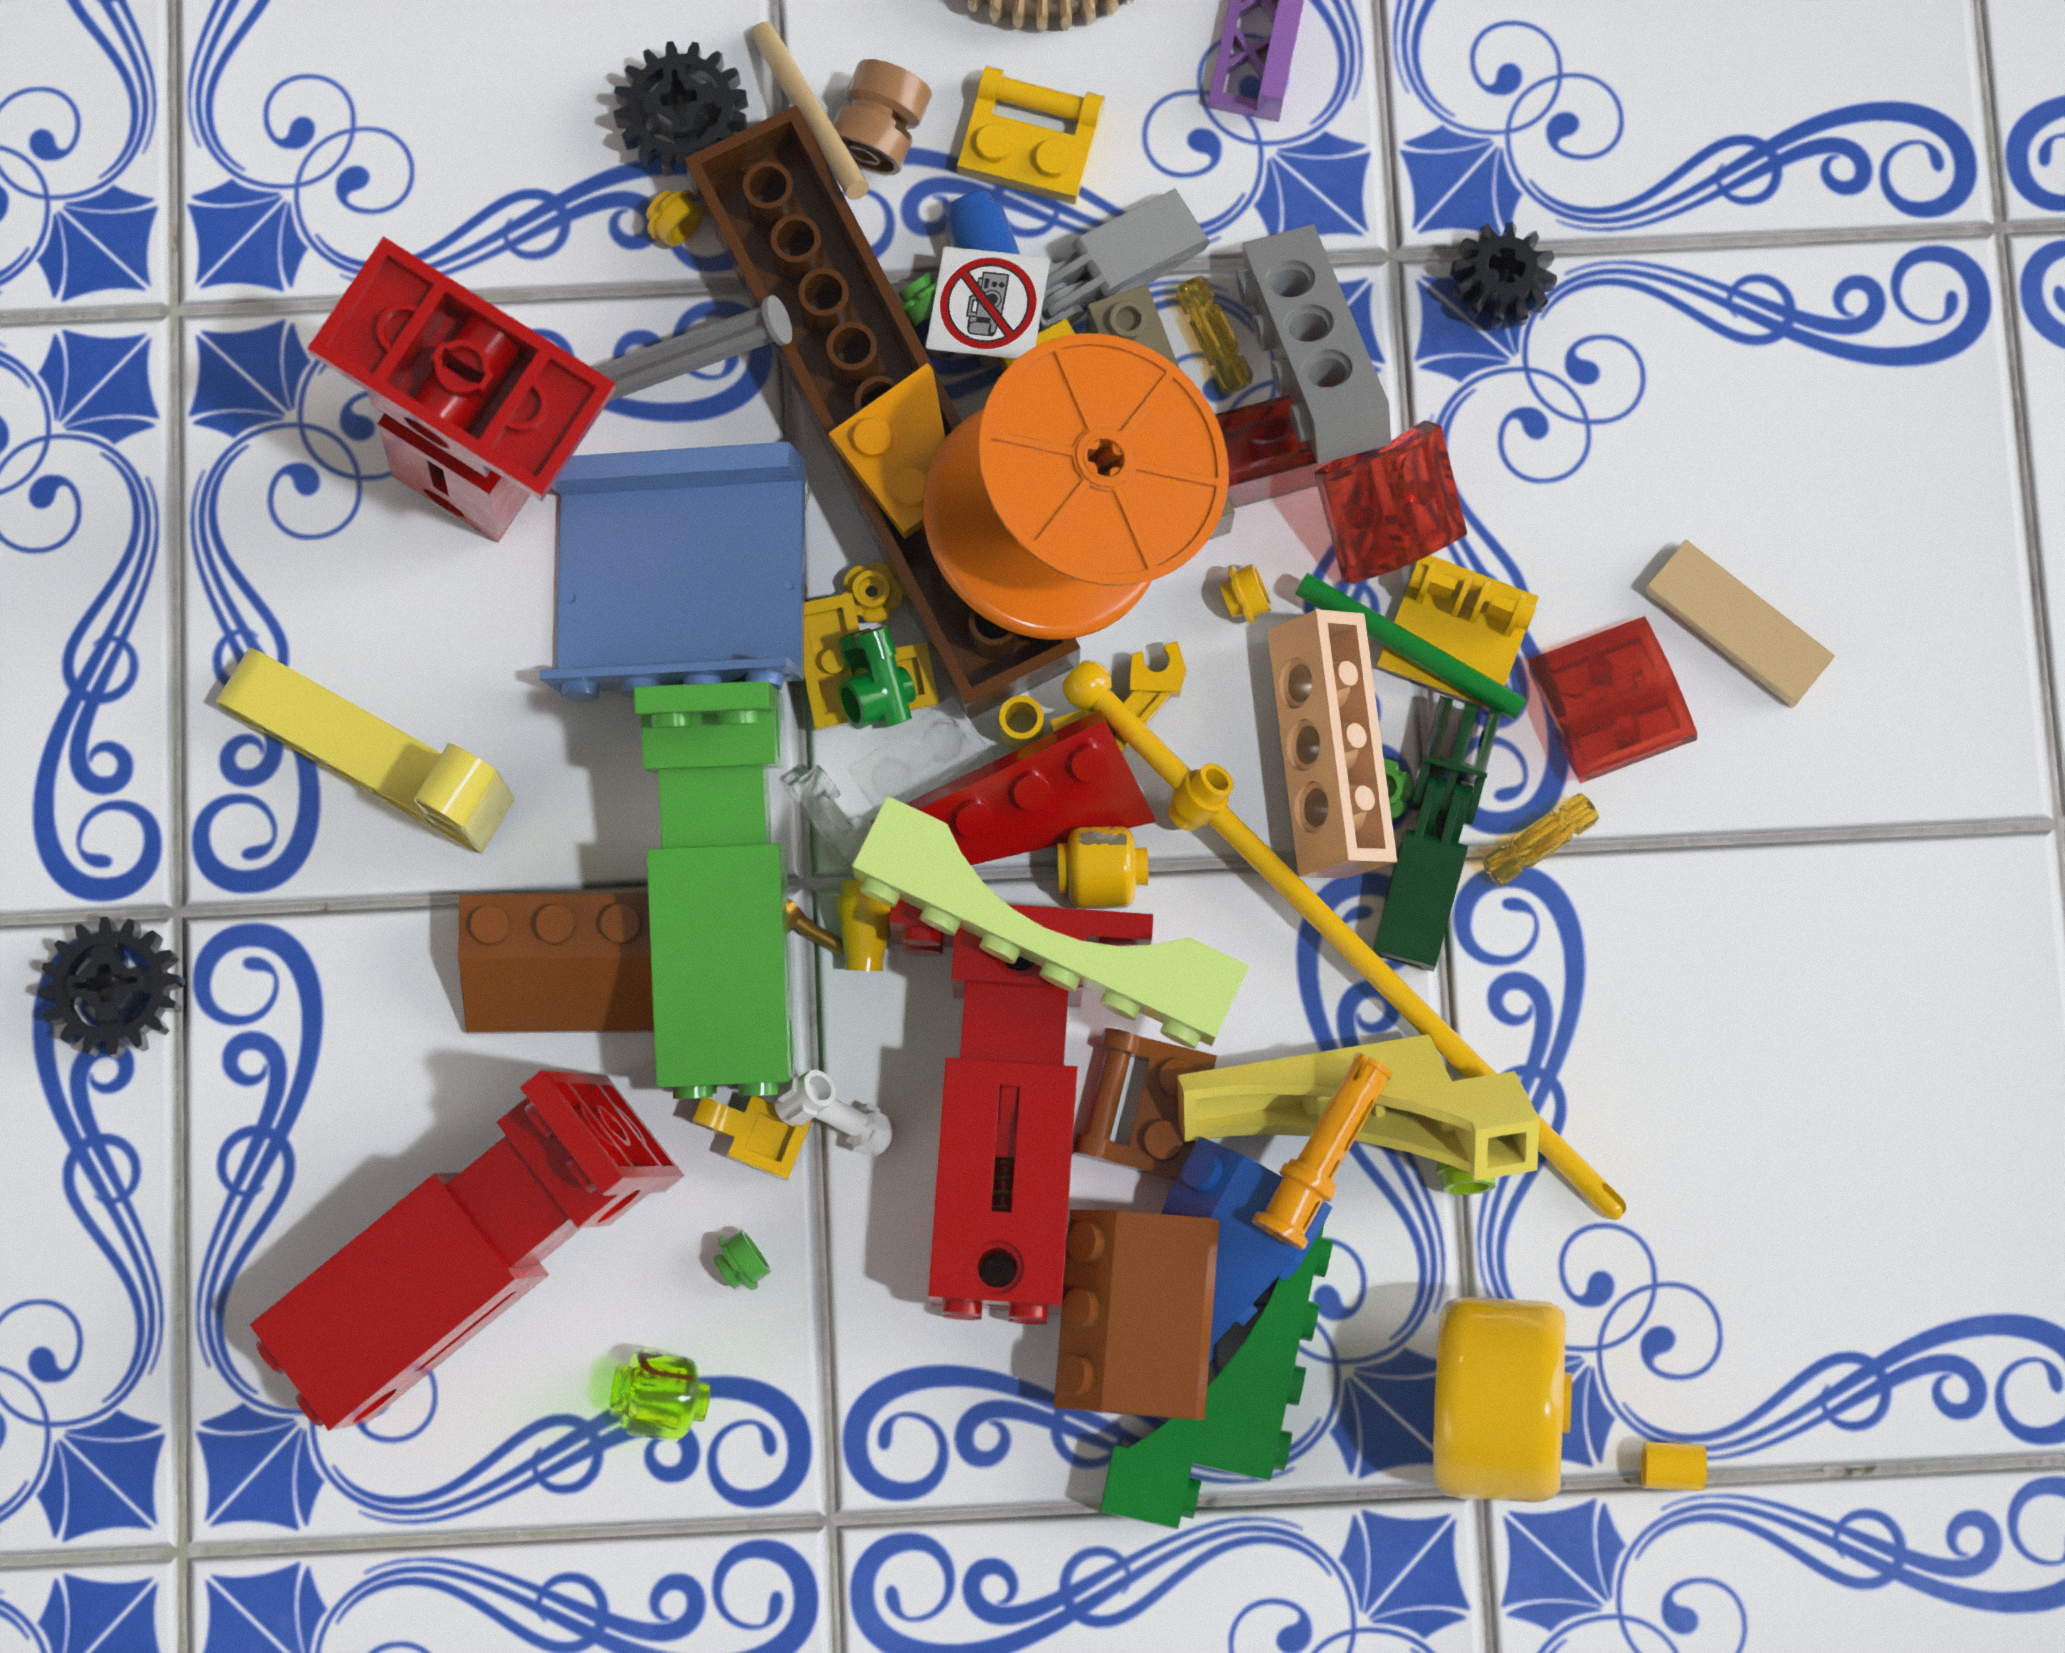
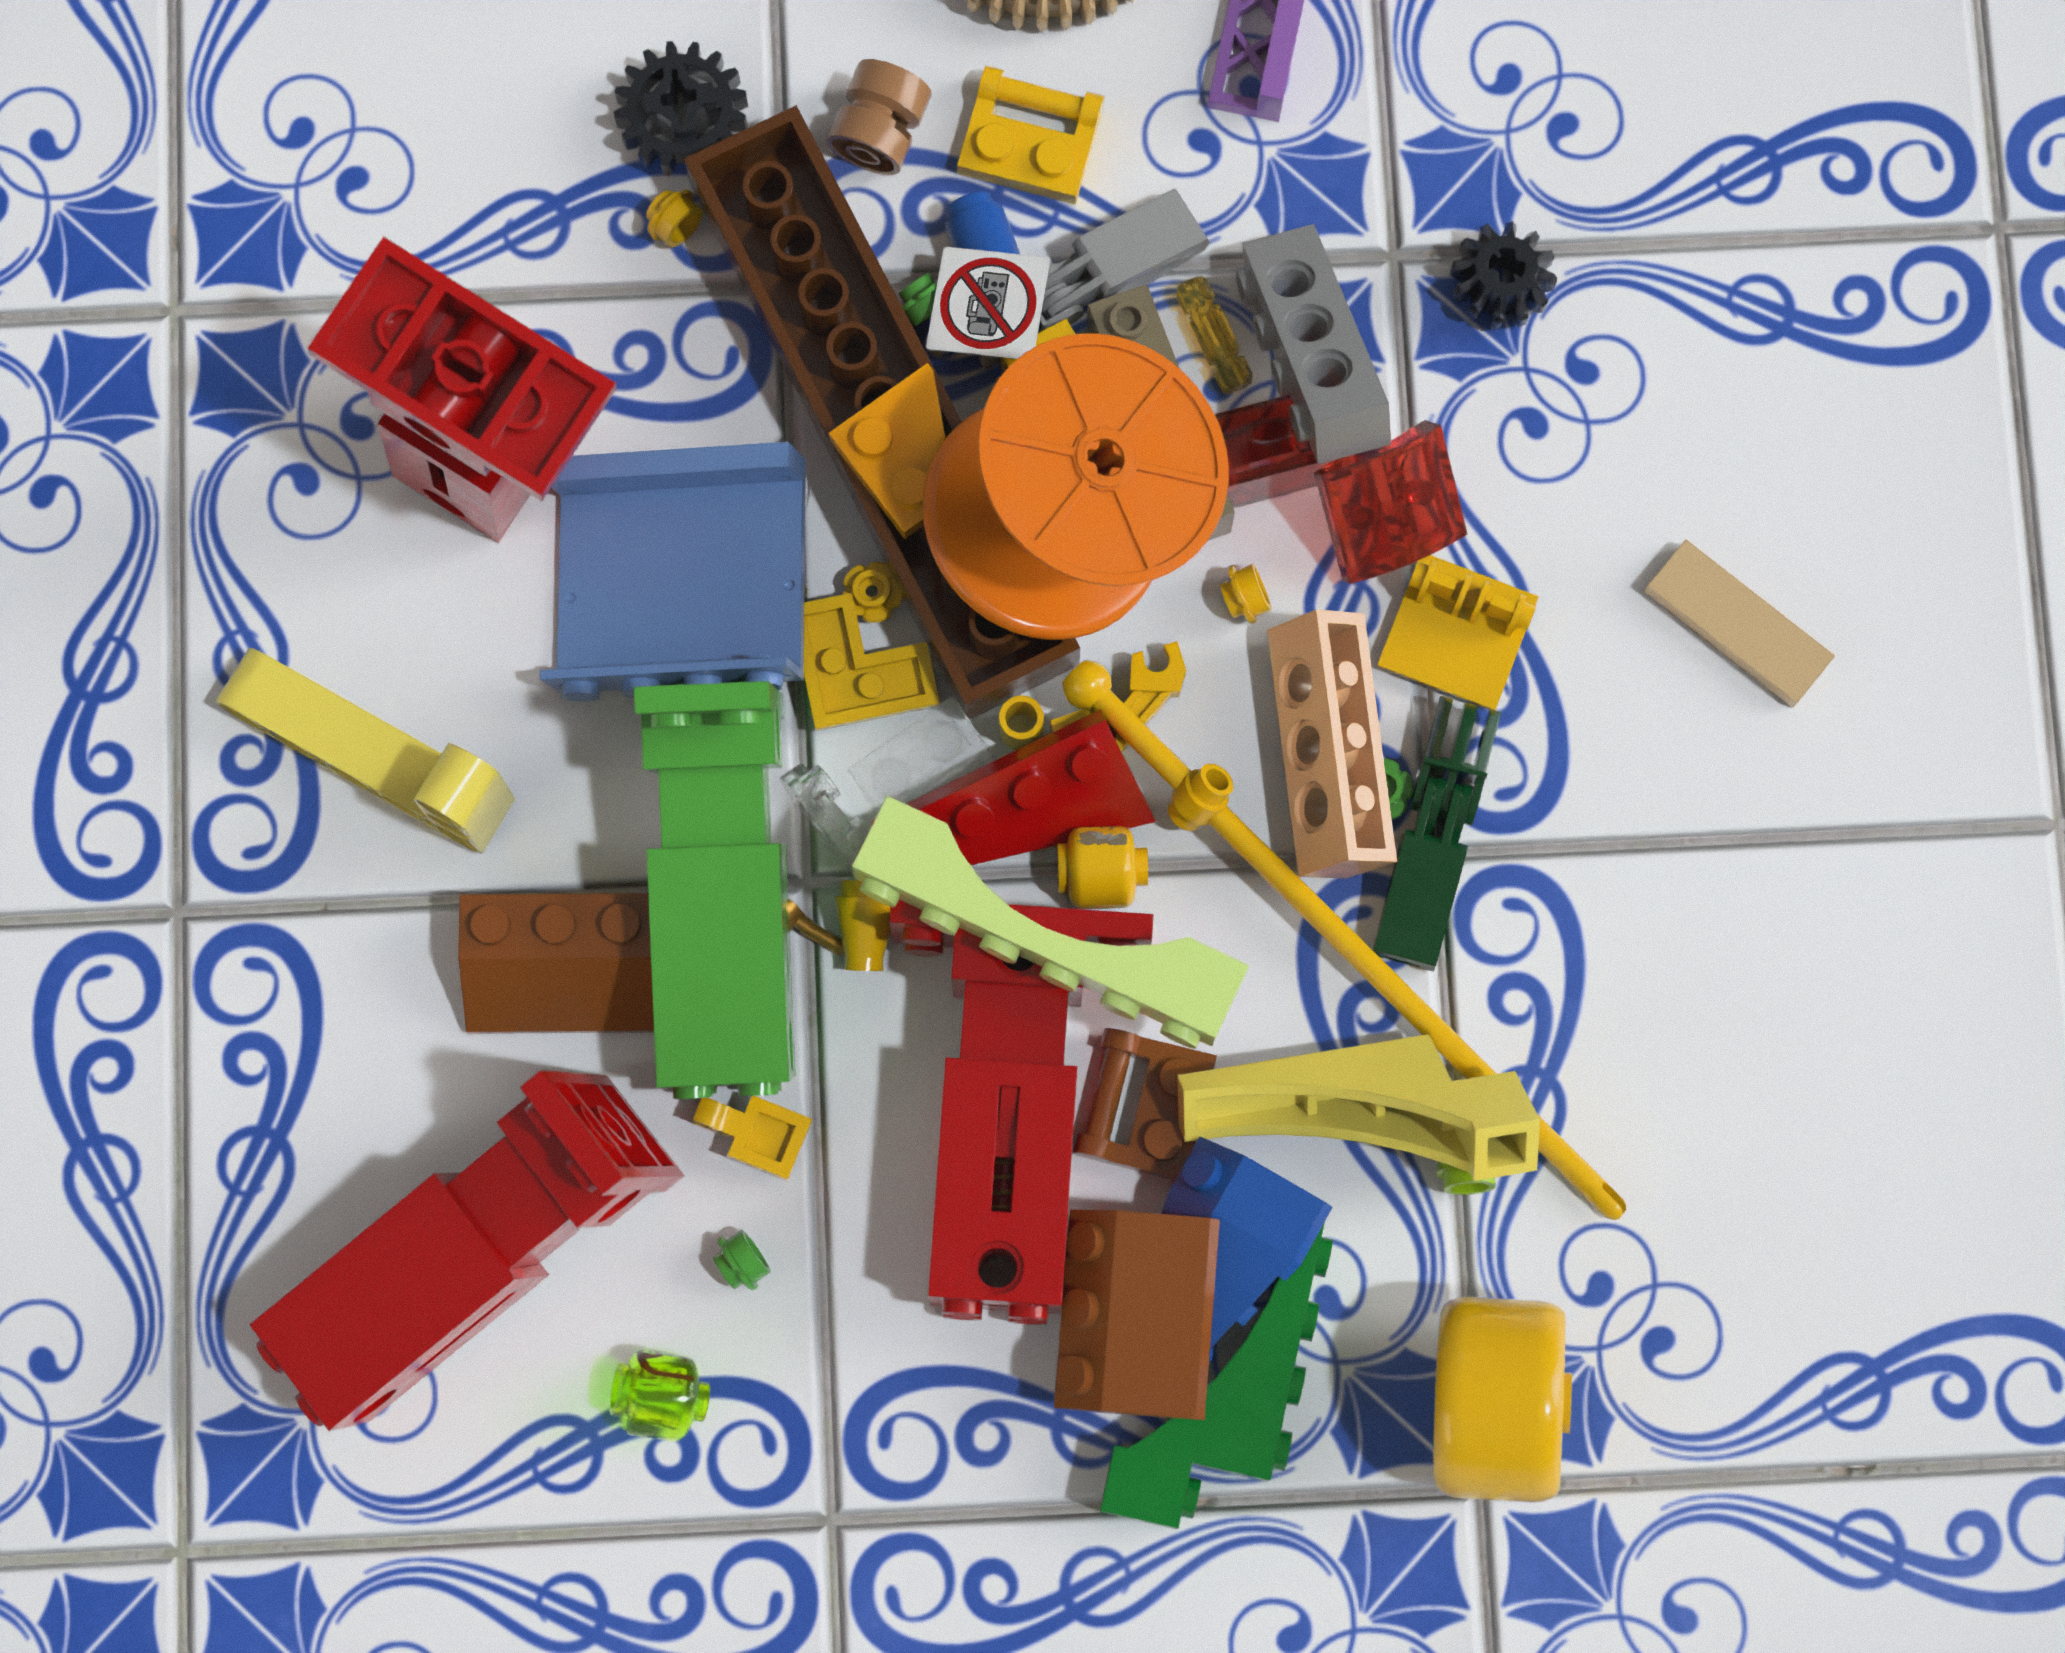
black gear [38,917,185,1059] -> none
light grey axle [593,295,792,402] -> none
tan bar [751,22,869,200] -> none
white bar [774,1070,895,1155] -> none
green plate [837,625,916,729] -> none
light orange pin [1251,1052,1393,1251] -> none
green bar [1295,572,1527,721] -> none
clear yellow axle [1482,793,1599,886] -> none
clear red slope [1528,616,1697,784] -> none
yellow hinge [1641,1442,1707,1491] -> none

